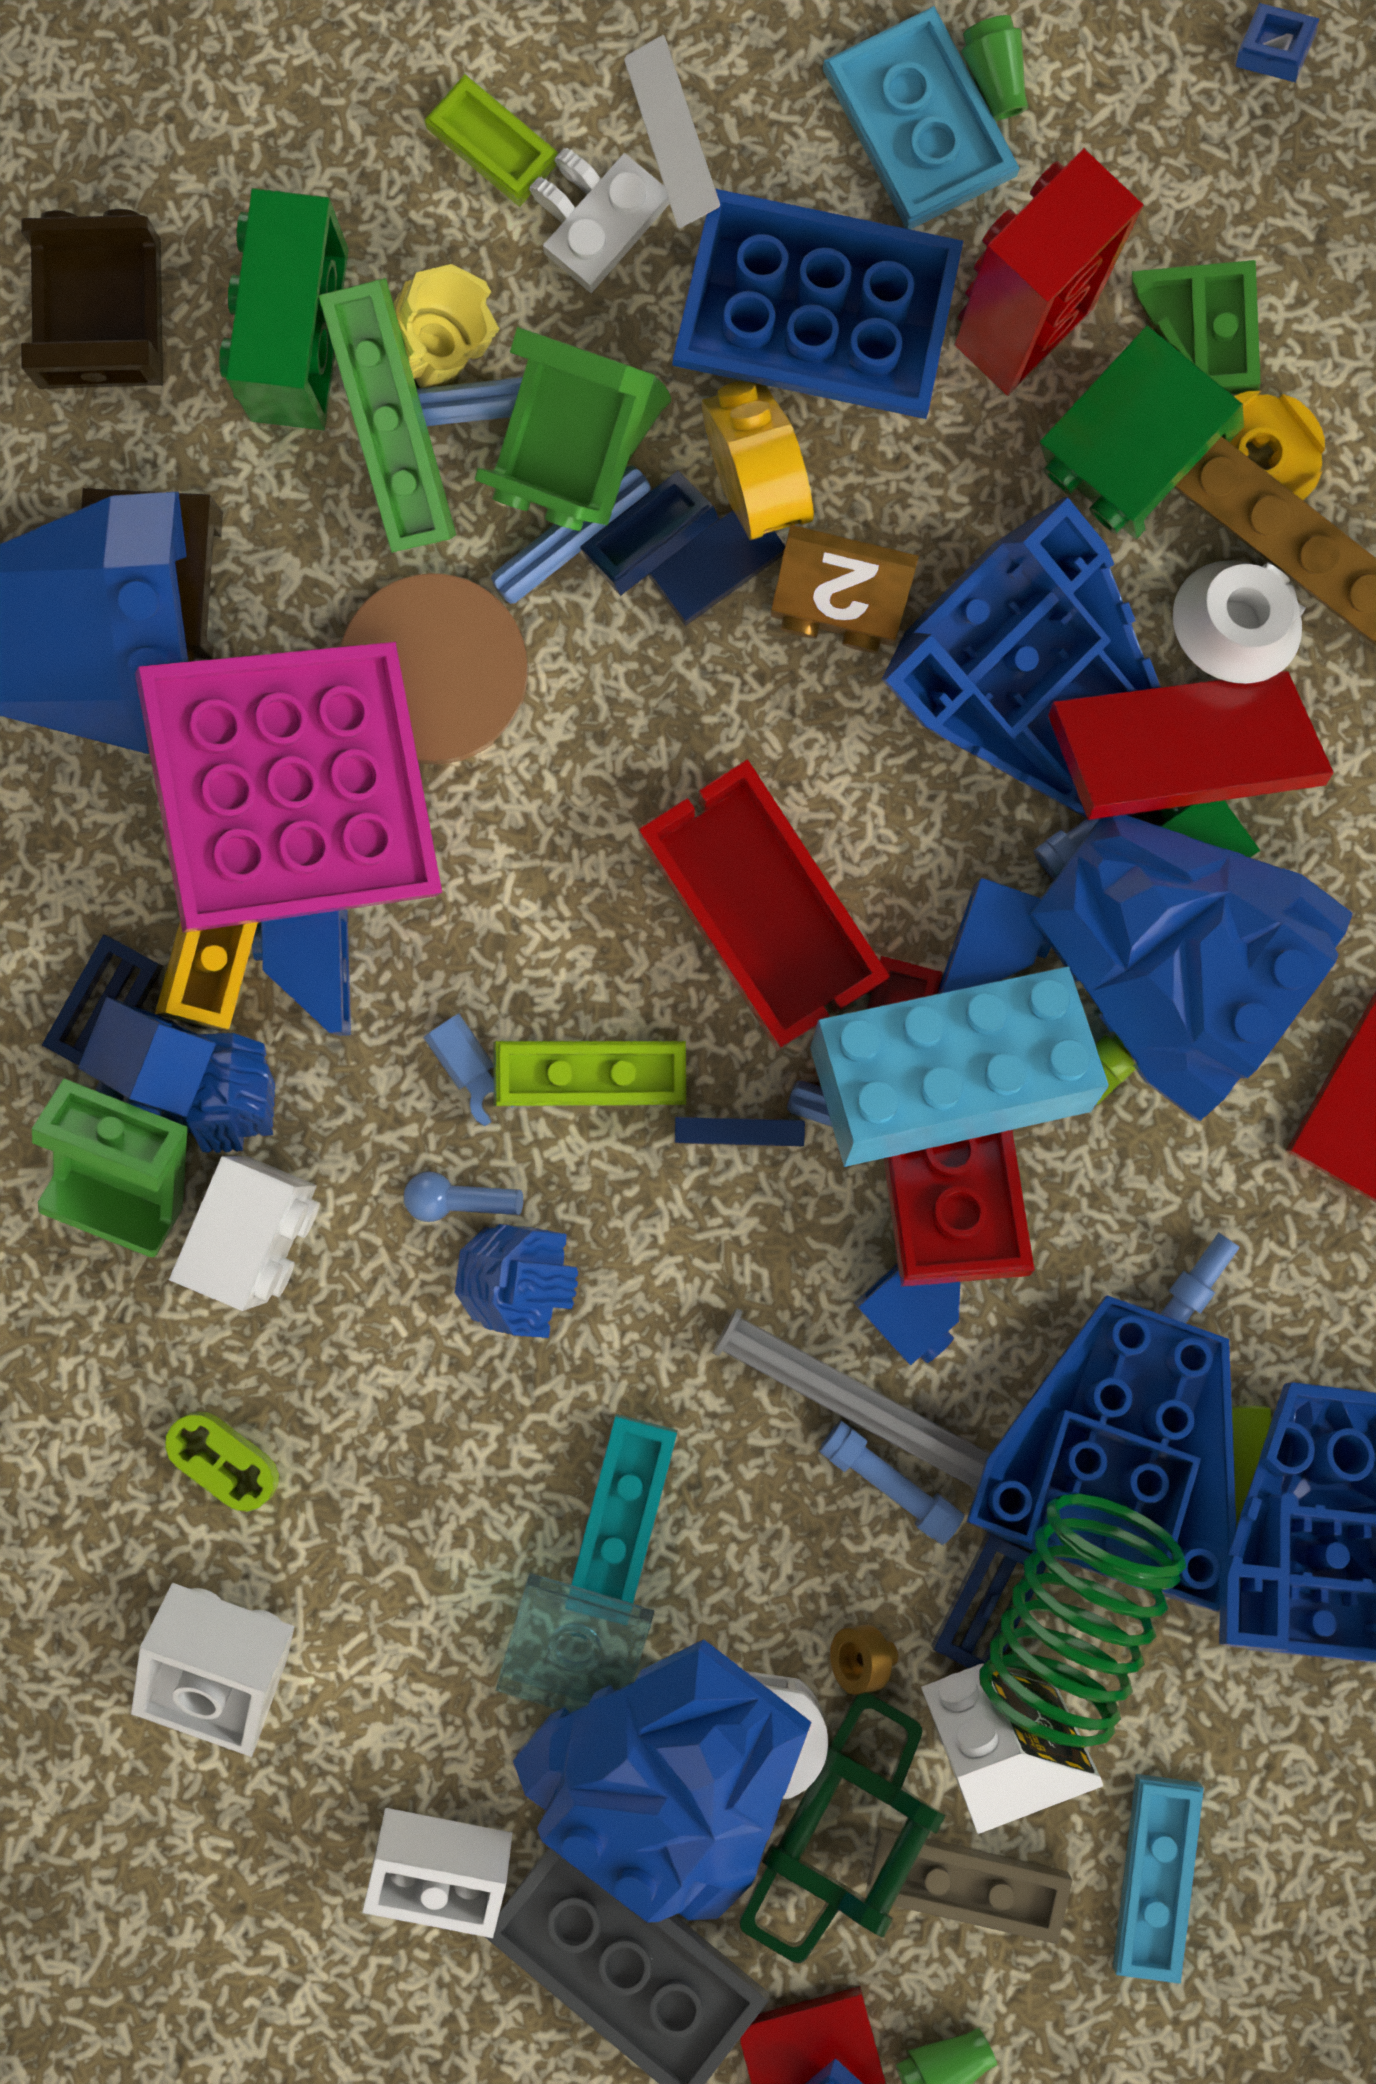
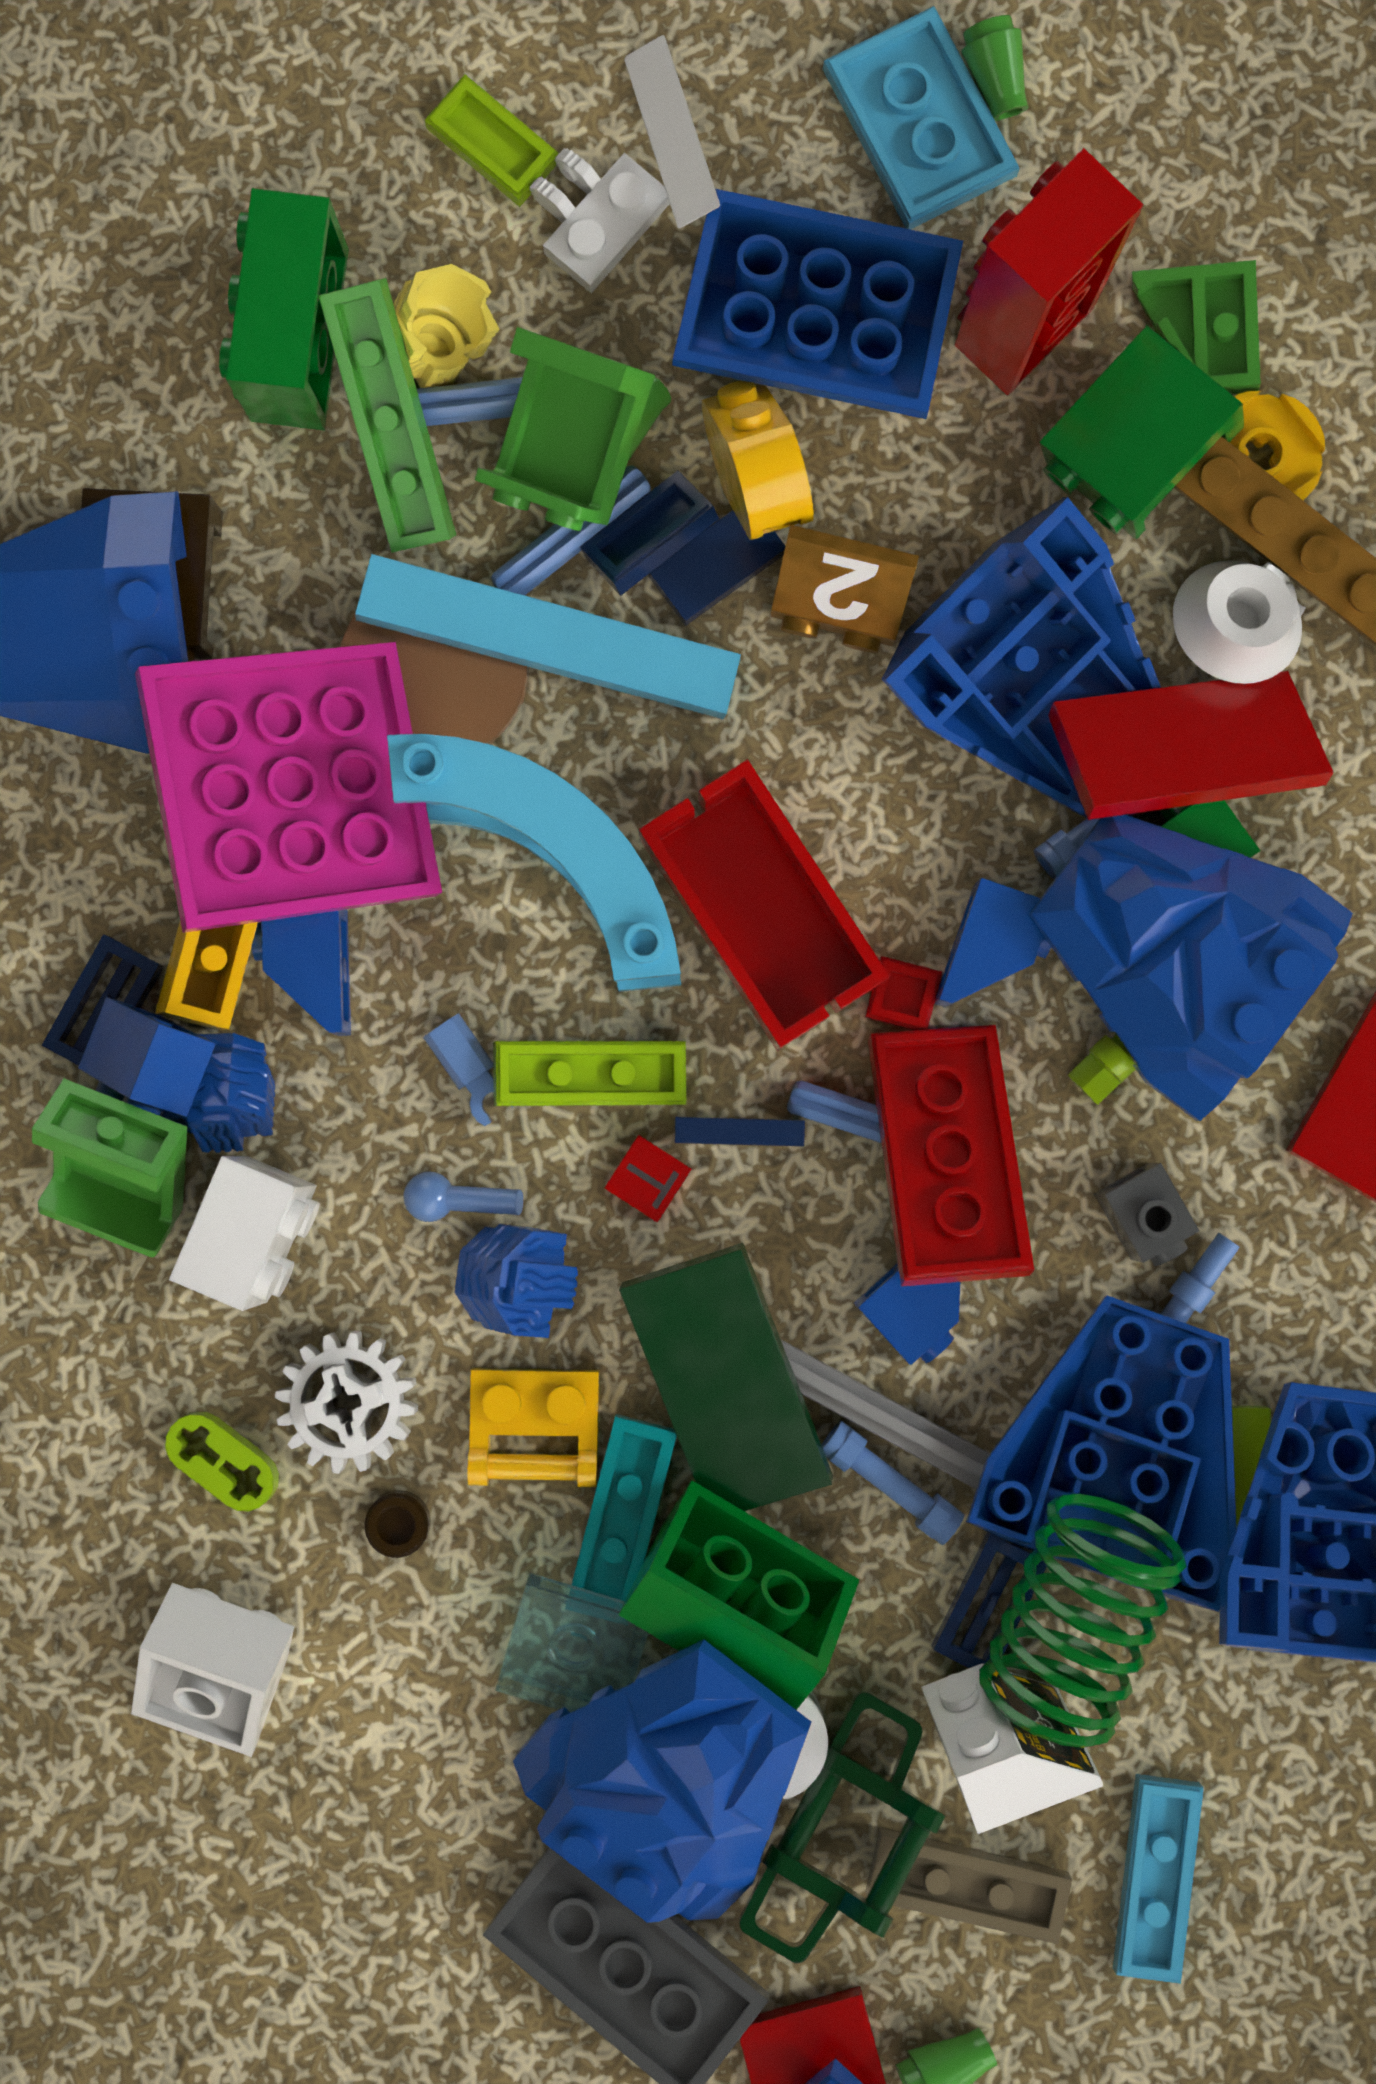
dark brown panel [21,209,163,389] -> none
white brick [363,1808,512,1938] -> none
medium azure brick [810,966,1109,1167] -> none
pearl gold tile [830,1624,899,1695] -> none
blue tile [1236,3,1319,83] -> none
none -> white gear [275,1330,418,1474]
none -> medium azure tile [355,554,741,719]
none -> dark brown tile [364,1490,431,1558]
none -> medium azure fence [387,734,681,992]
none -> yellow plate [467,1368,600,1488]
none -> red tile [604,1135,692,1223]
none -> green brick [618,1480,860,1710]
none -> dark green tile [619,1243,833,1511]
none -> dark grey brick [1094,1163,1200,1266]

